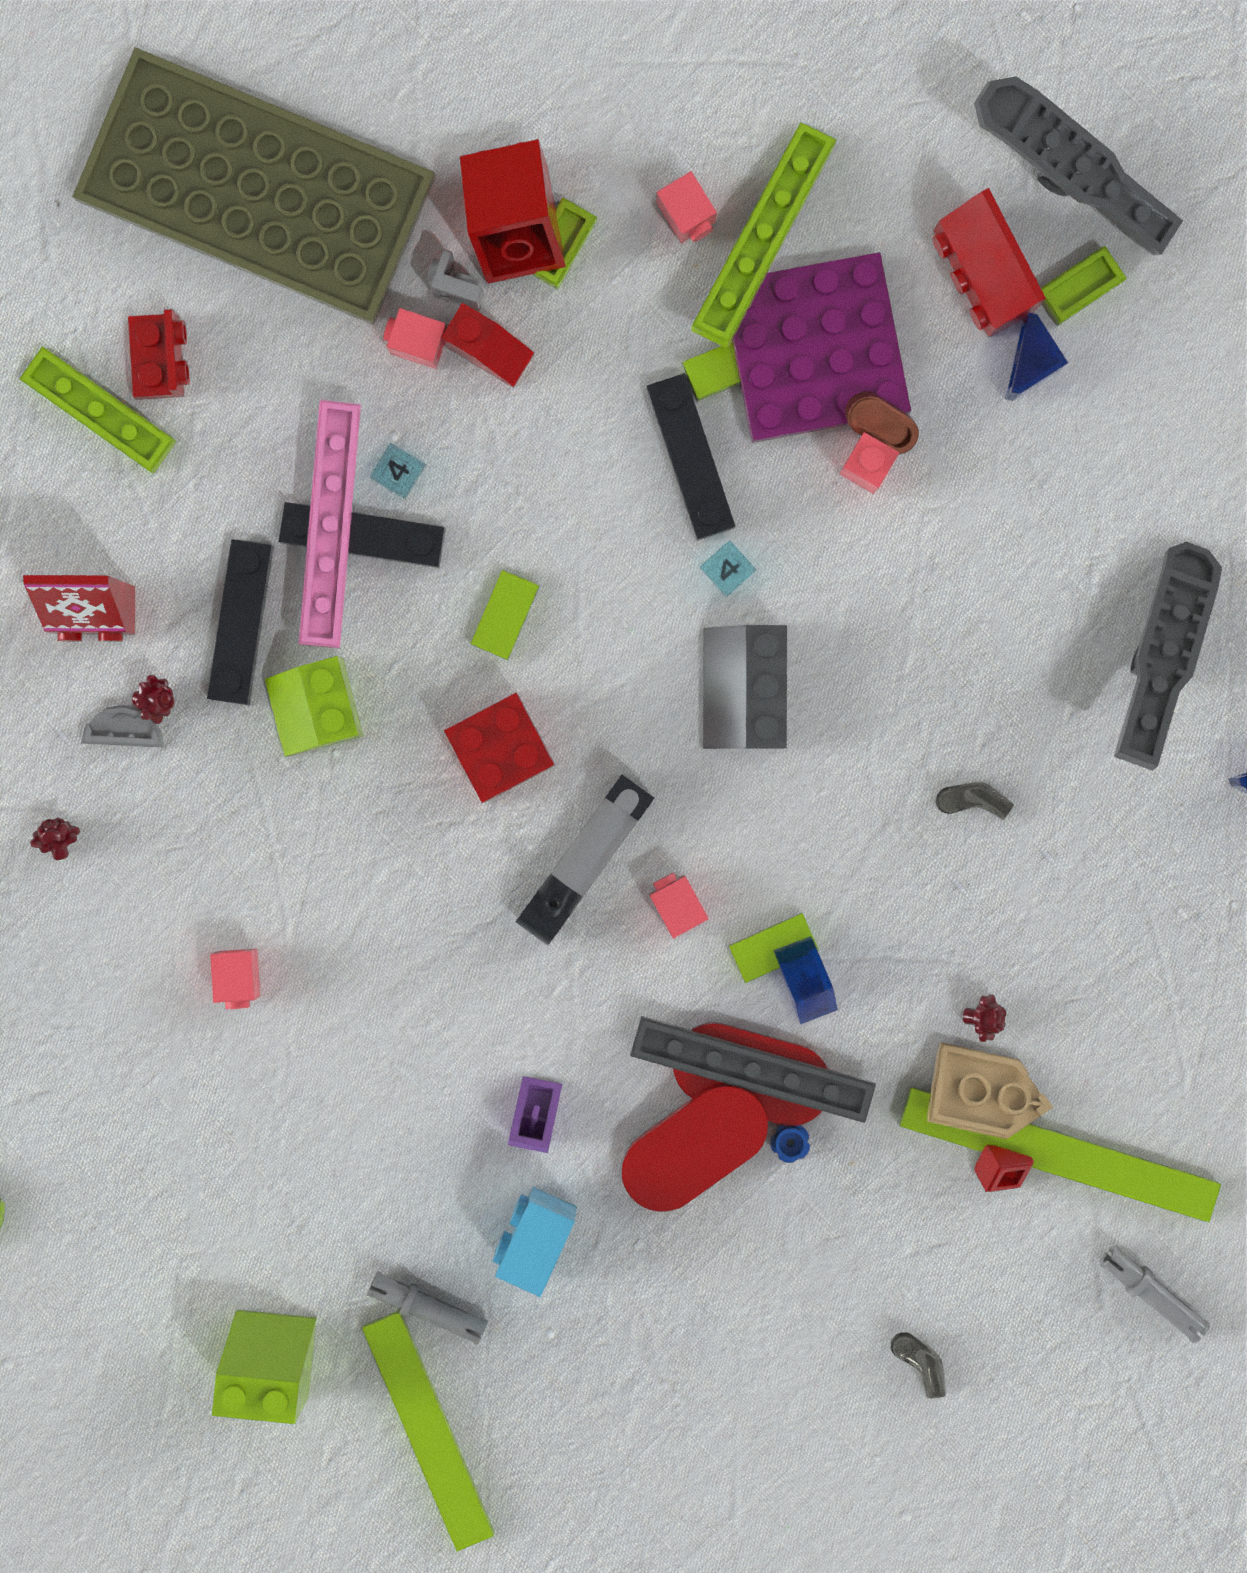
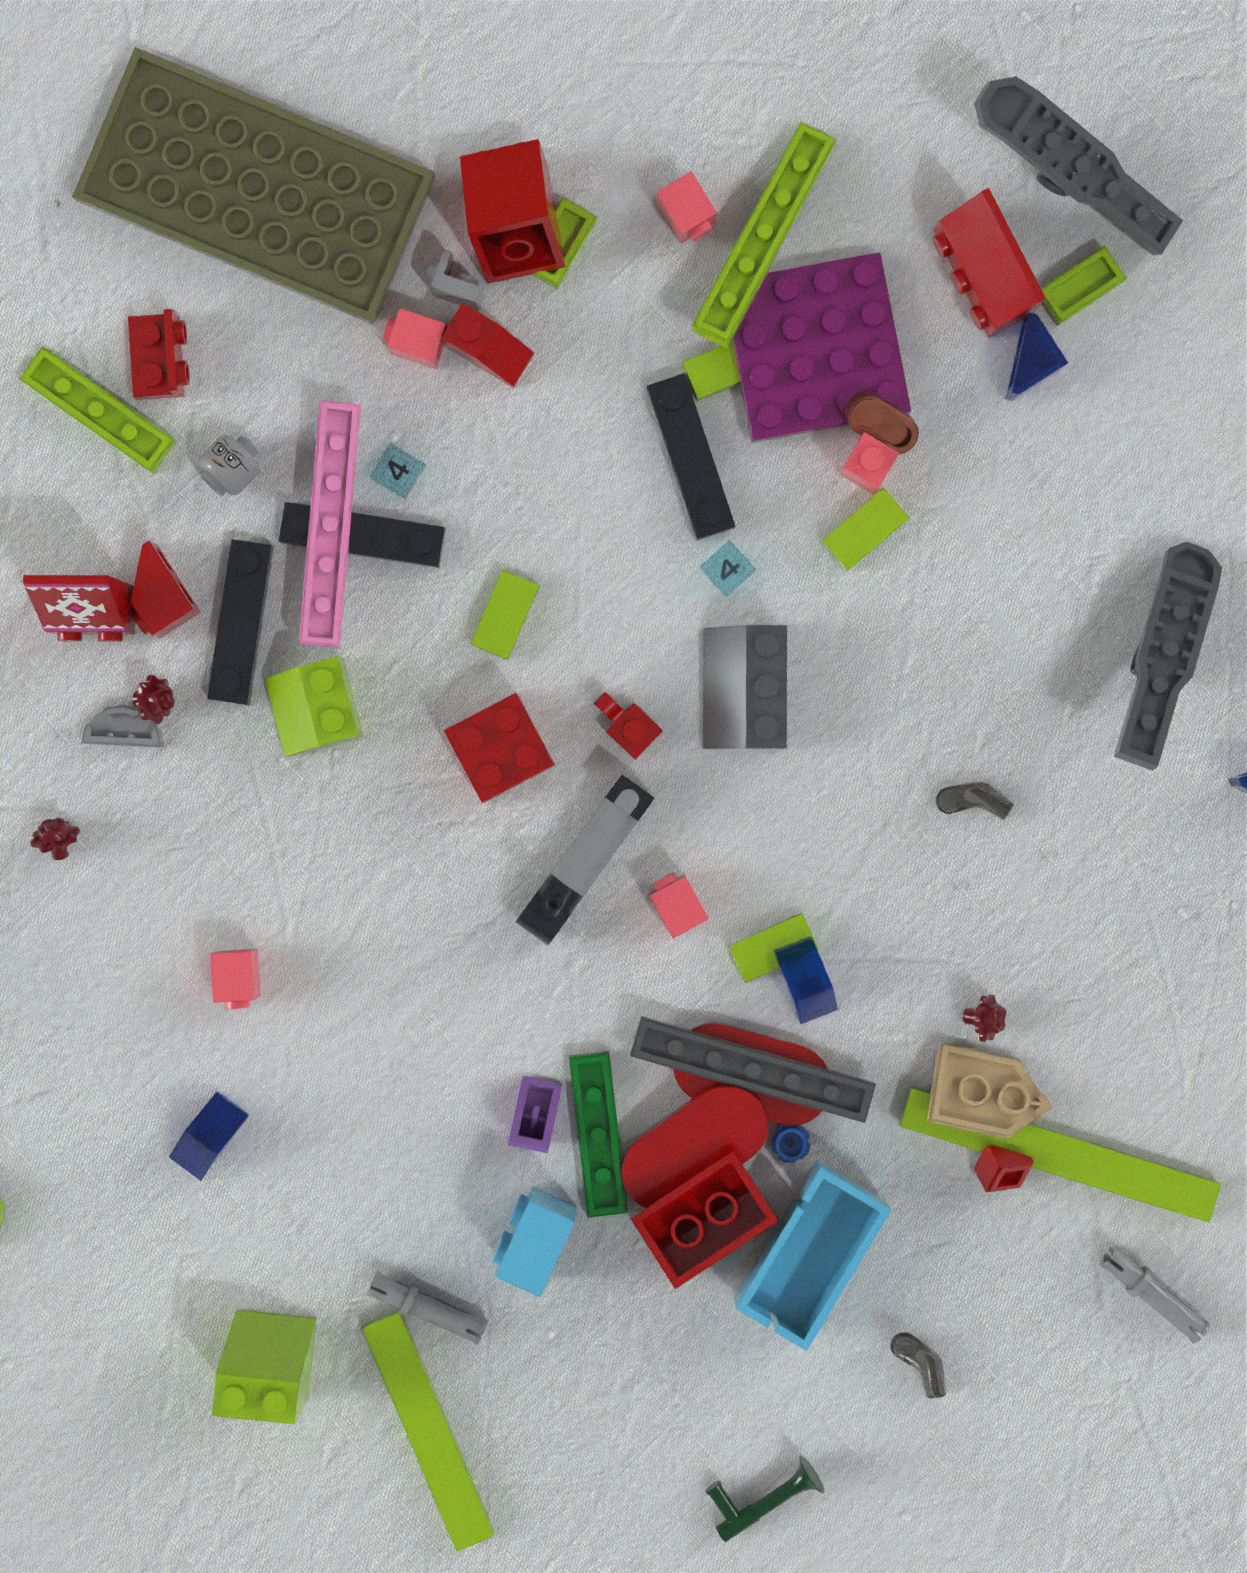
none -> red slope [130,540,201,638]
none -> clear blue slope [169,1091,249,1181]
none -> light grey head [198,435,260,496]
none -> green tile [569,1051,628,1218]
none -> red plate [594,692,663,760]
none -> red slope [631,1151,780,1289]
none -> dark green piece [705,1455,825,1542]
none -> medium azure piece [734,1160,891,1351]
none -> lime tile [821,488,910,571]

